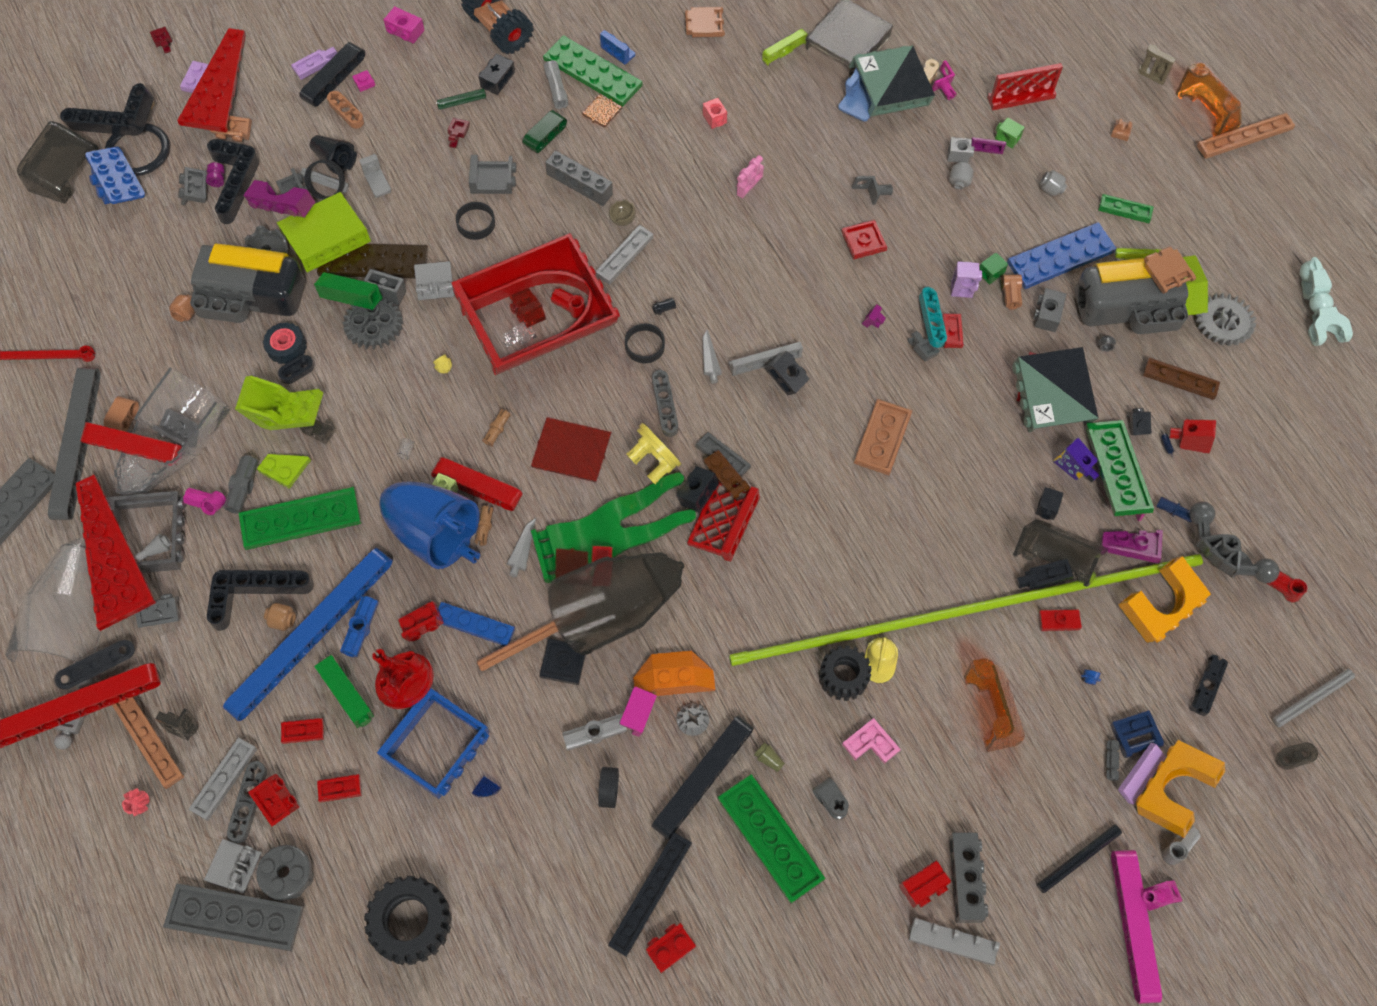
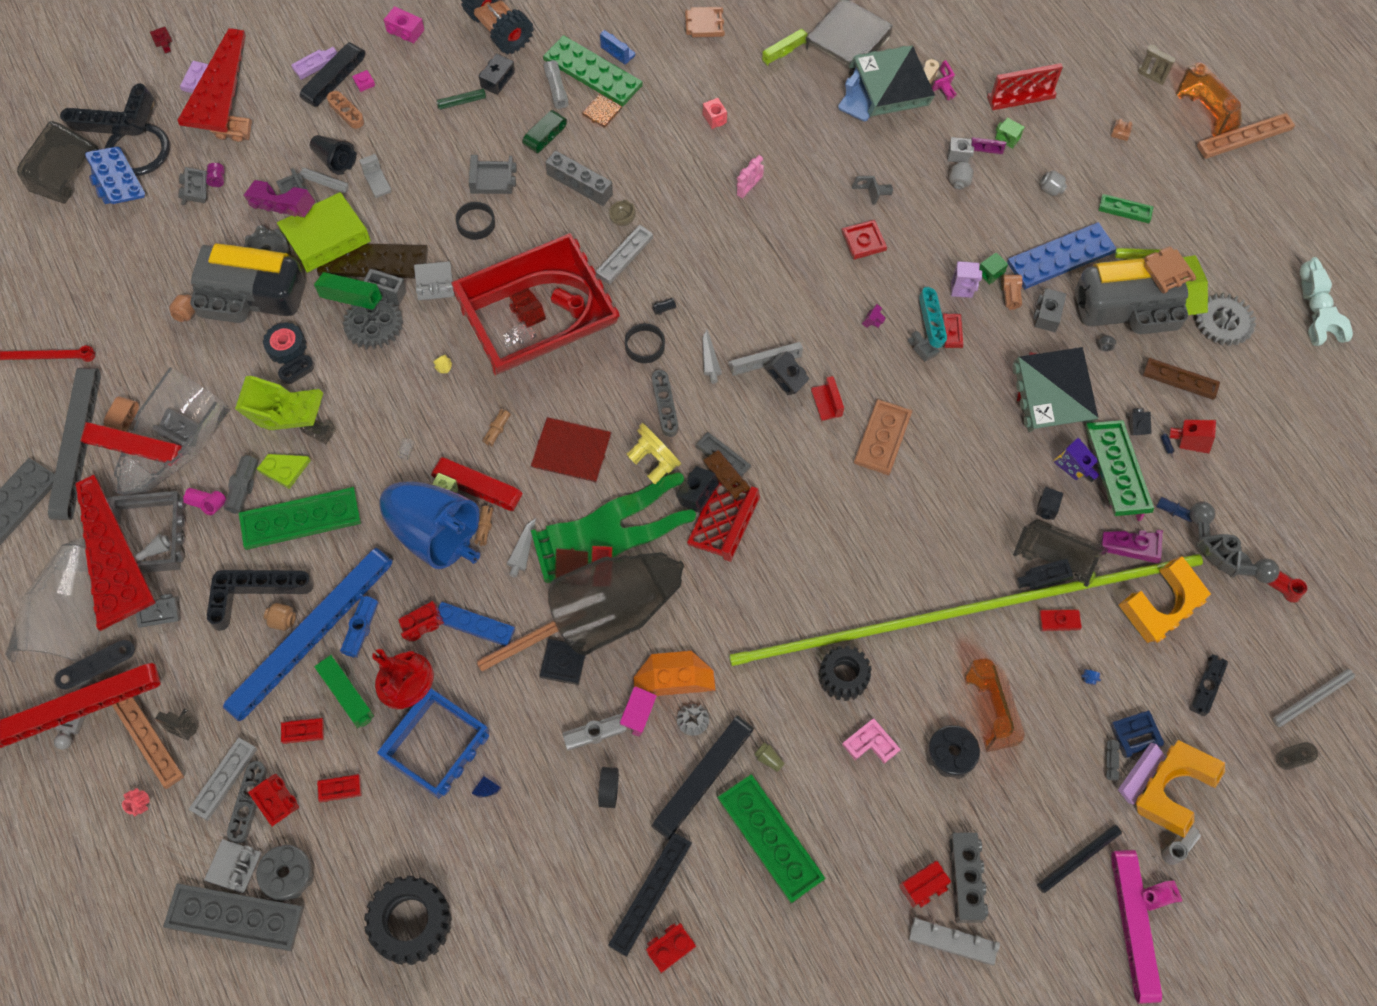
black beam [207,139,260,224] -> none
black tyre [304,159,345,200] -> none
dark red plate [447,117,470,148] -> none
dark grey piece [812,777,849,819] -> none
light yellow piece [865,637,898,683] -> none
none -> red panel [811,376,844,421]
none -> black plate [927,725,980,779]

